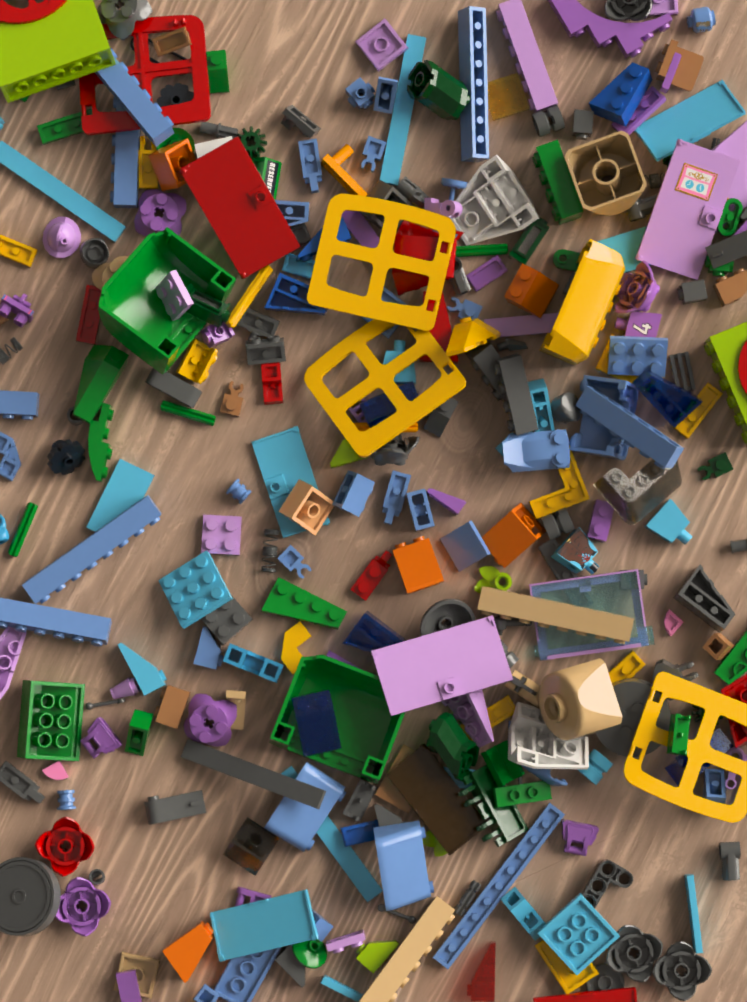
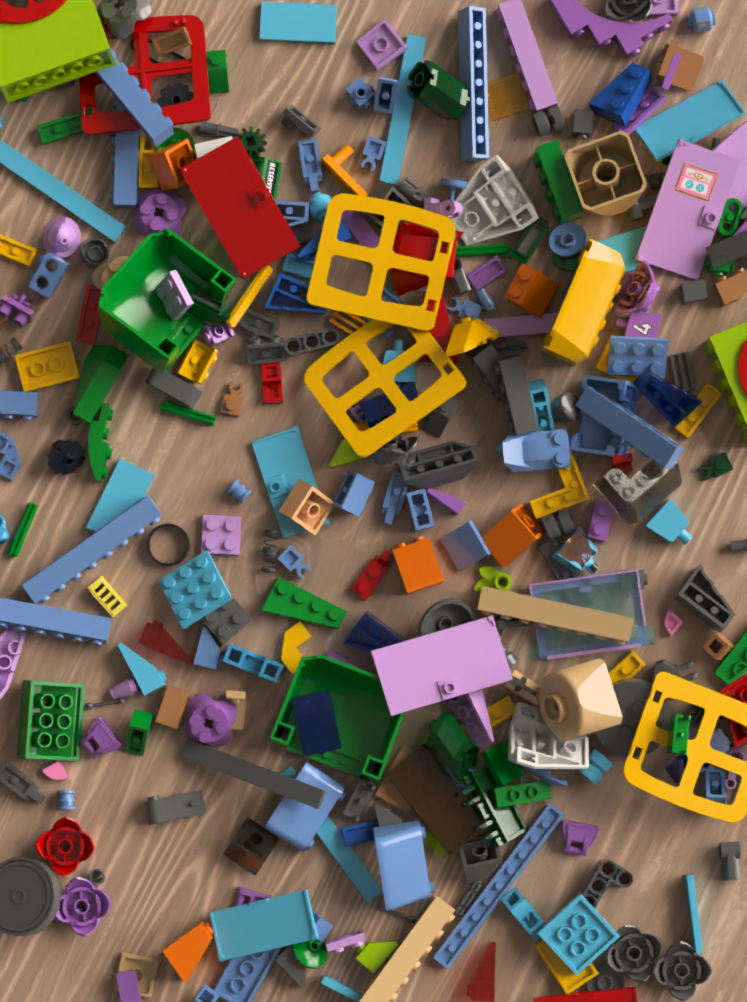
none -> yellow plate [15,341,80,392]
none -> medium blue brick [28,252,70,298]
none -> light yellow slope [87,576,128,618]
none -> clear red slope [139,620,194,666]
none -> black tyre [147,523,190,566]
none -> medium azure tile [260,2,337,44]
none -> dark grey beam [284,328,339,357]
none -> medium azure head [308,192,331,222]
none -> light orange tile [329,311,367,335]
none -> dark grey wedge [400,441,479,489]
none -> dark grey slope [459,833,503,884]
none -> medium blue pin [475,288,497,313]
none -> medium blue dish [549,223,587,257]
none -> red slope [612,453,633,477]

